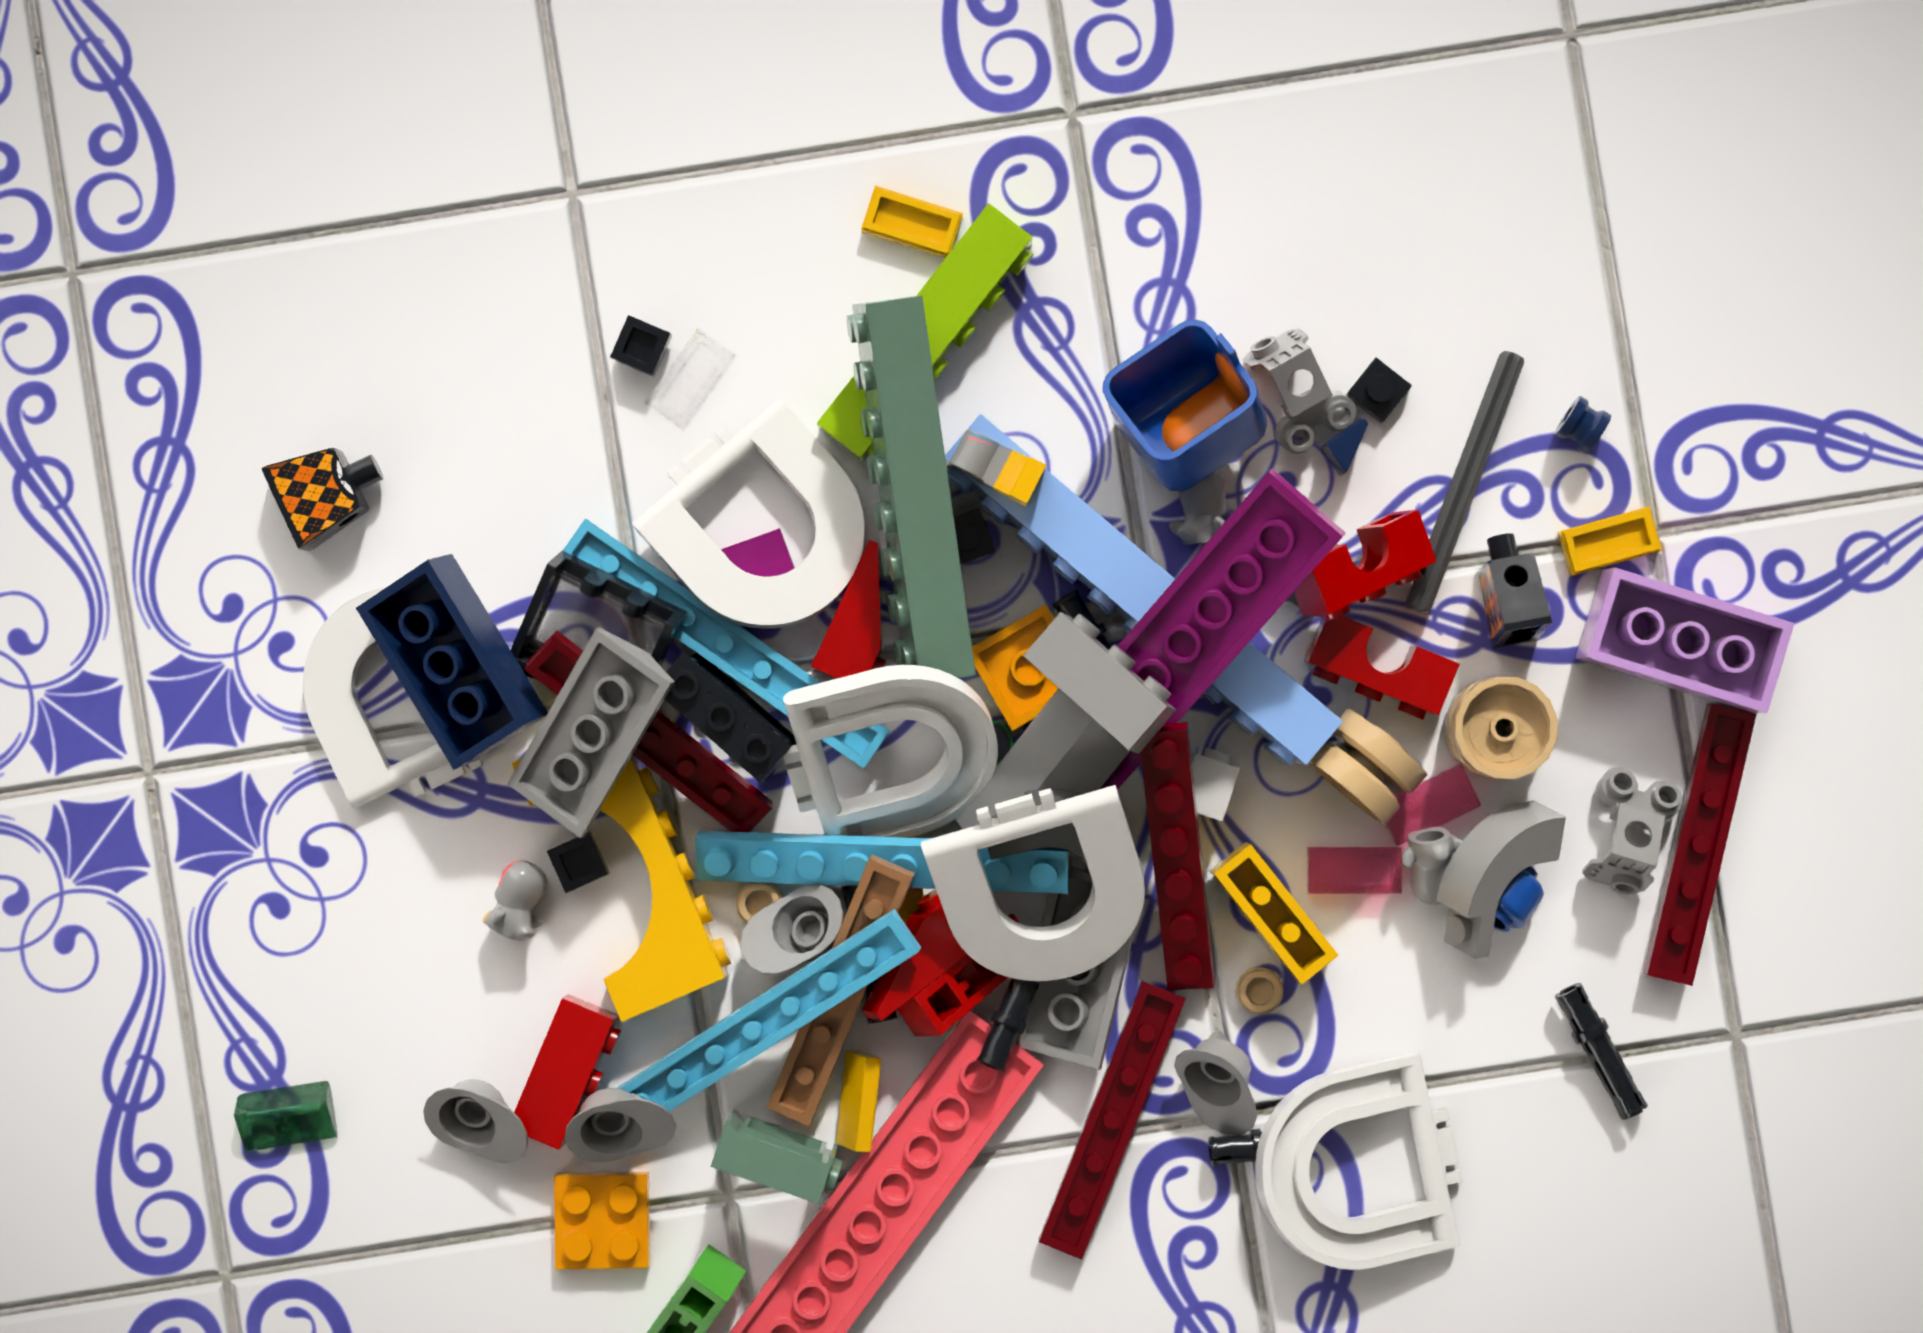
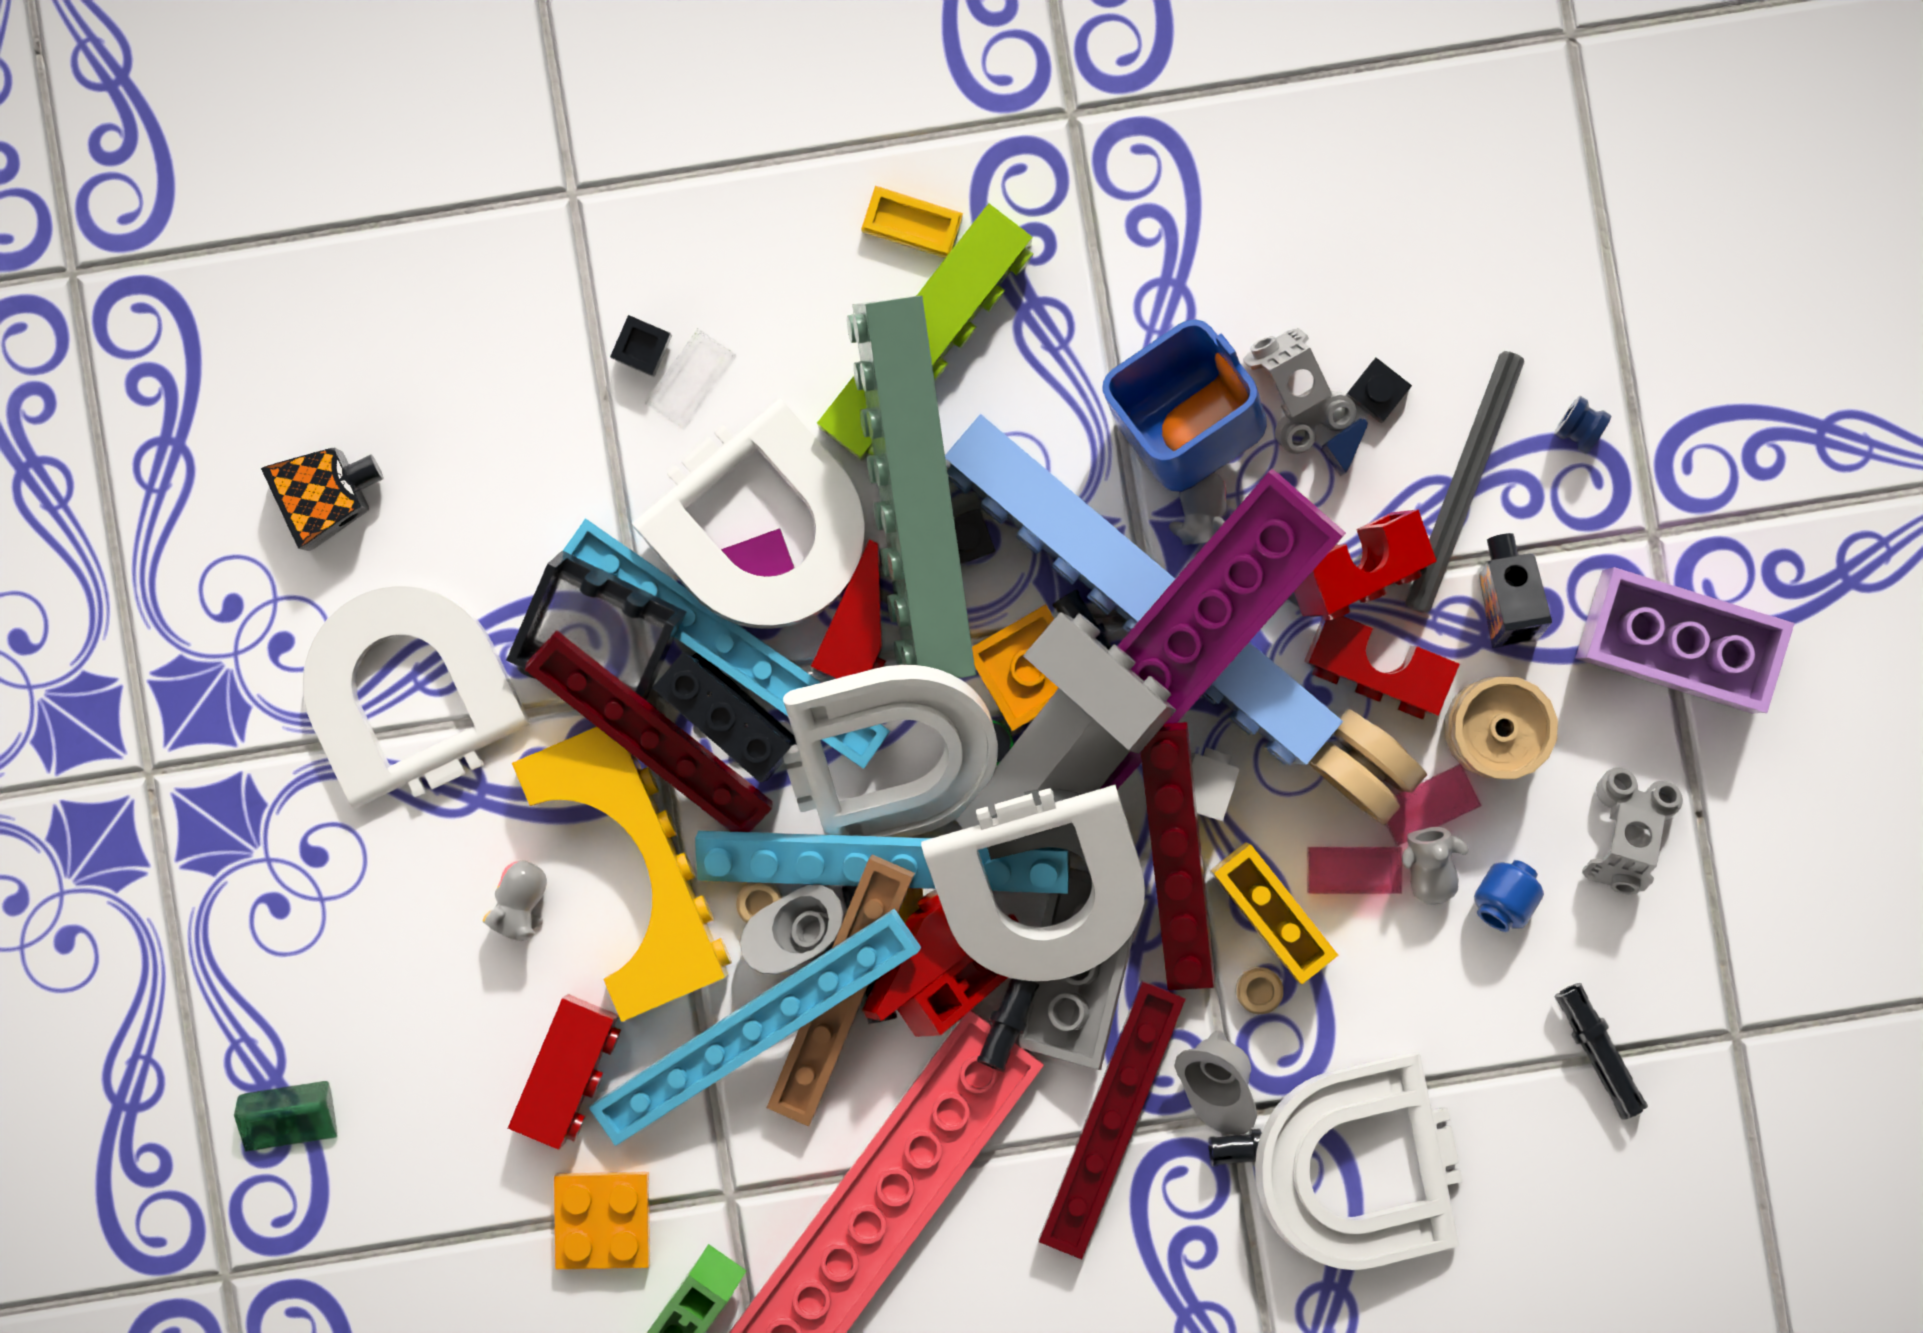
dark blue brick [356,554,548,770] -> none
light grey piece [423,1079,528,1163] -> none
light grey slope [508,628,675,838] -> none
black plate [547,831,610,894] -> none
light grey piece [565,1088,676,1162] -> none
sand green window [710,1109,843,1204] -> none
yellow tile [835,1051,881,1152] -> none
leg [949,429,1046,507] -> none
light grey arch [1436,800,1566,959] -> none
yellow tile [1557,506,1662,576] -> none
dark red plate [1643,703,1757,986] -> none

